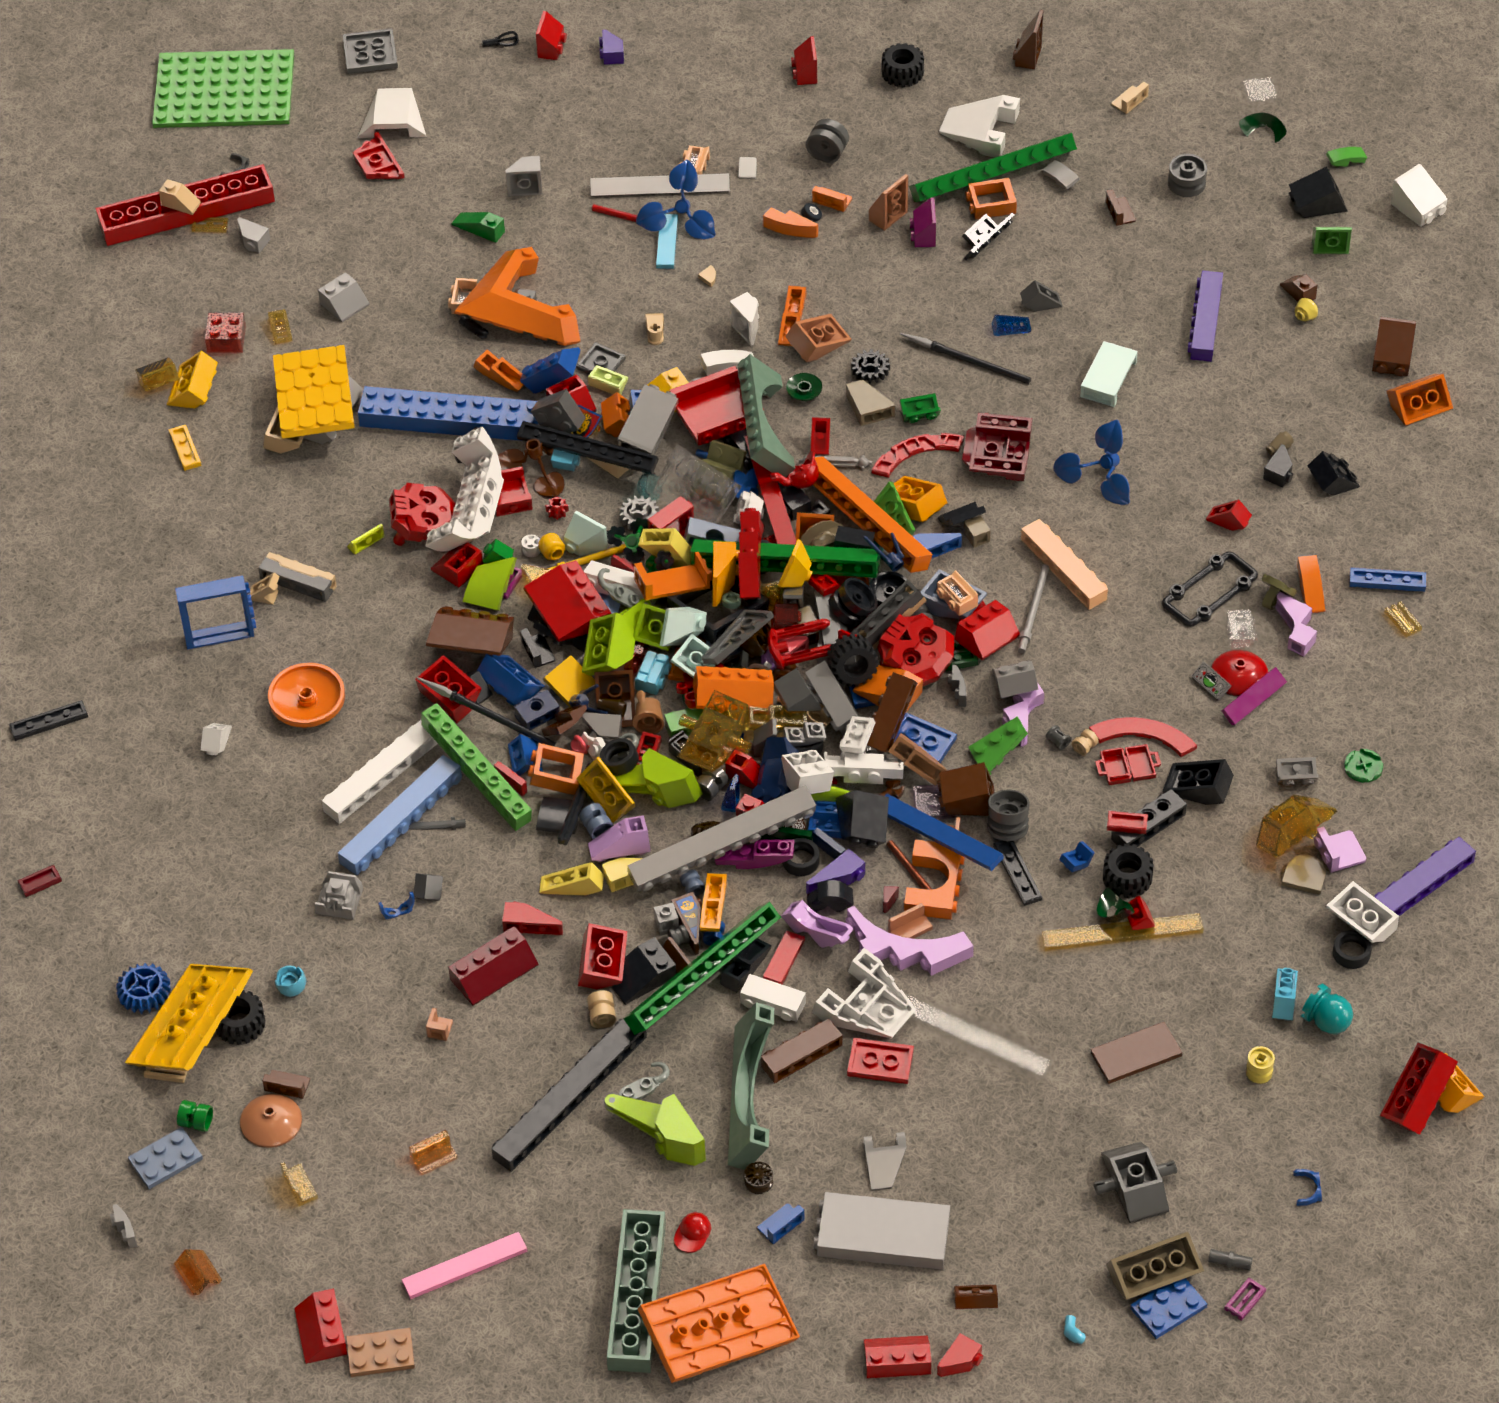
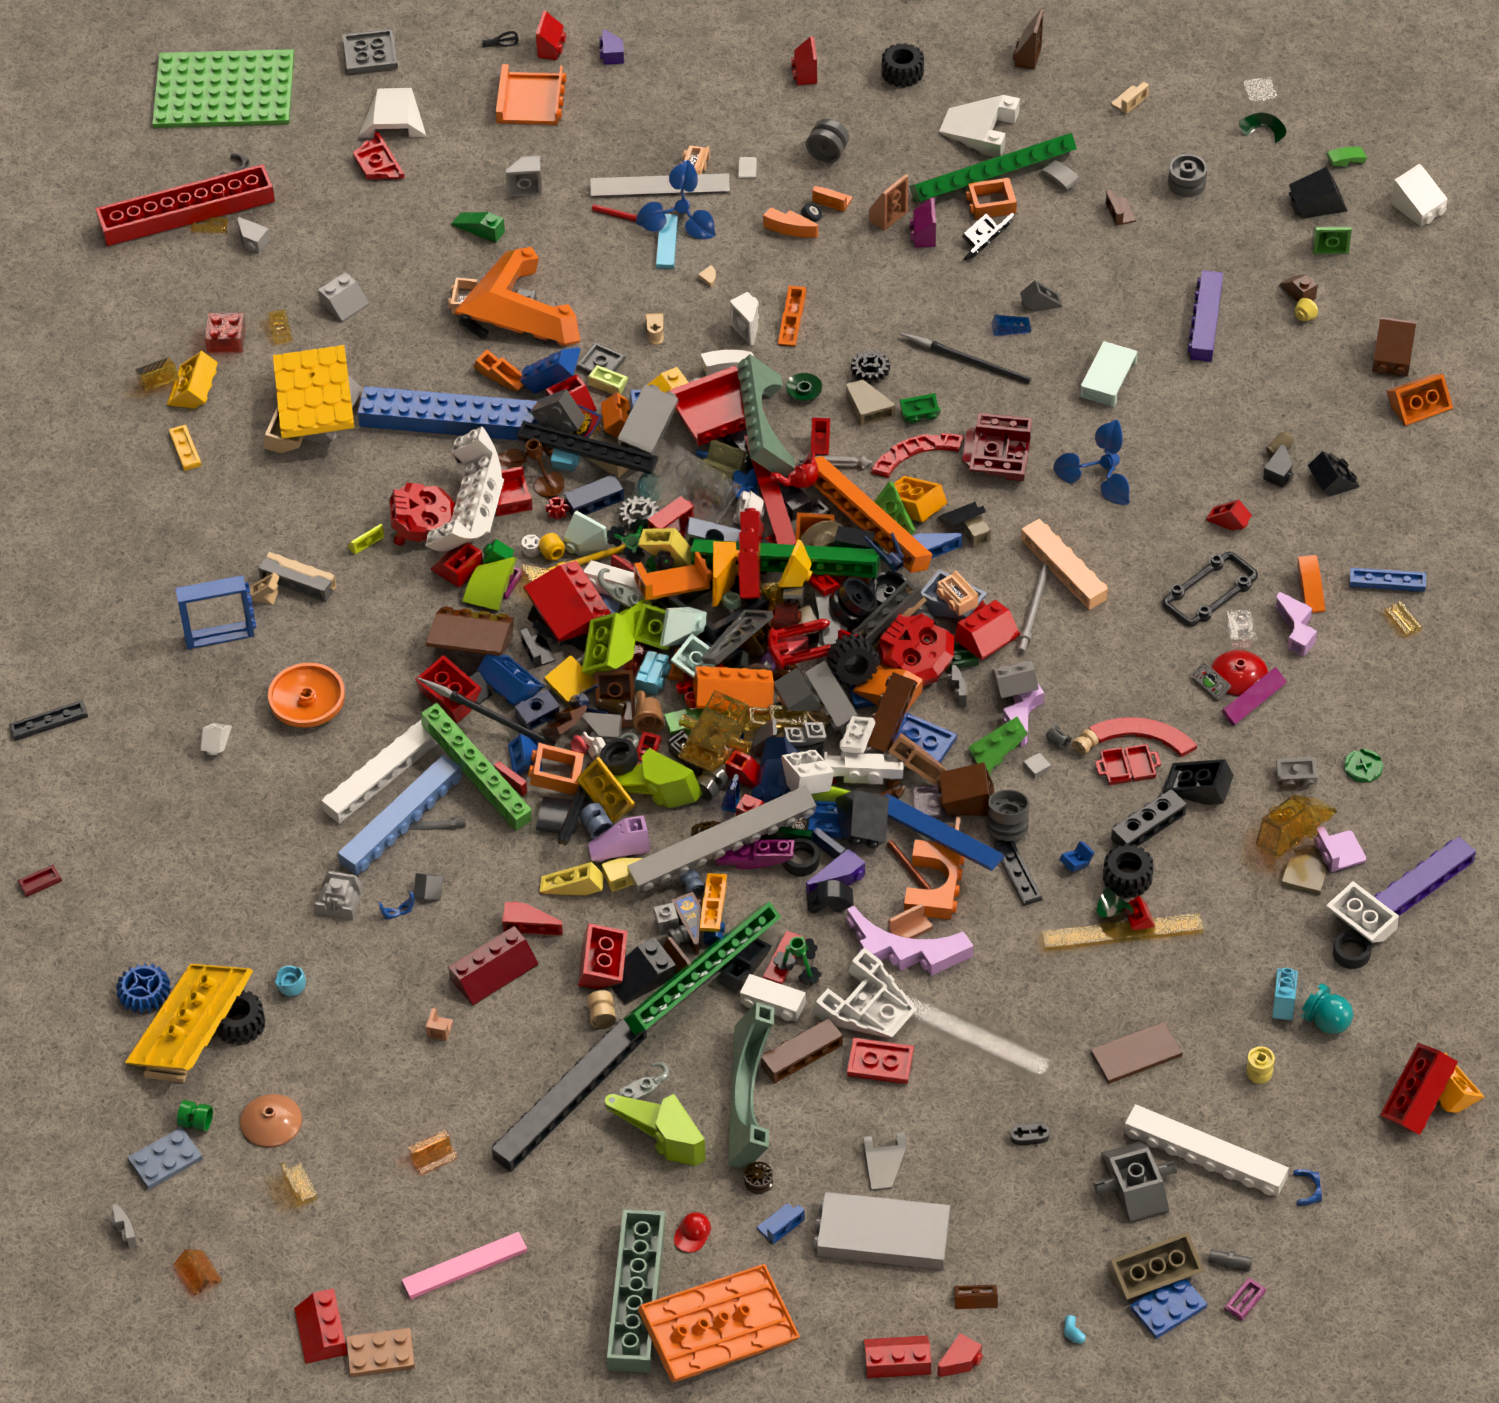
tan slope [159,179,201,215] -> none
panel [262,1070,310,1099] -> none
lavender arch [781,900,853,948] -> none
nougat slope [785,314,852,362] -> none
slope [883,886,899,913] -> none
tile [1107,811,1148,834] -> none
olive tile [1261,574,1297,610] -> none
none -> panel [496,64,566,125]
none -> brick [564,474,624,517]
none -> plant [773,936,821,985]
none -> beam [1010,1123,1050,1145]
none -> tile [1024,753,1051,778]
none -> white brick [1124,1104,1289,1197]

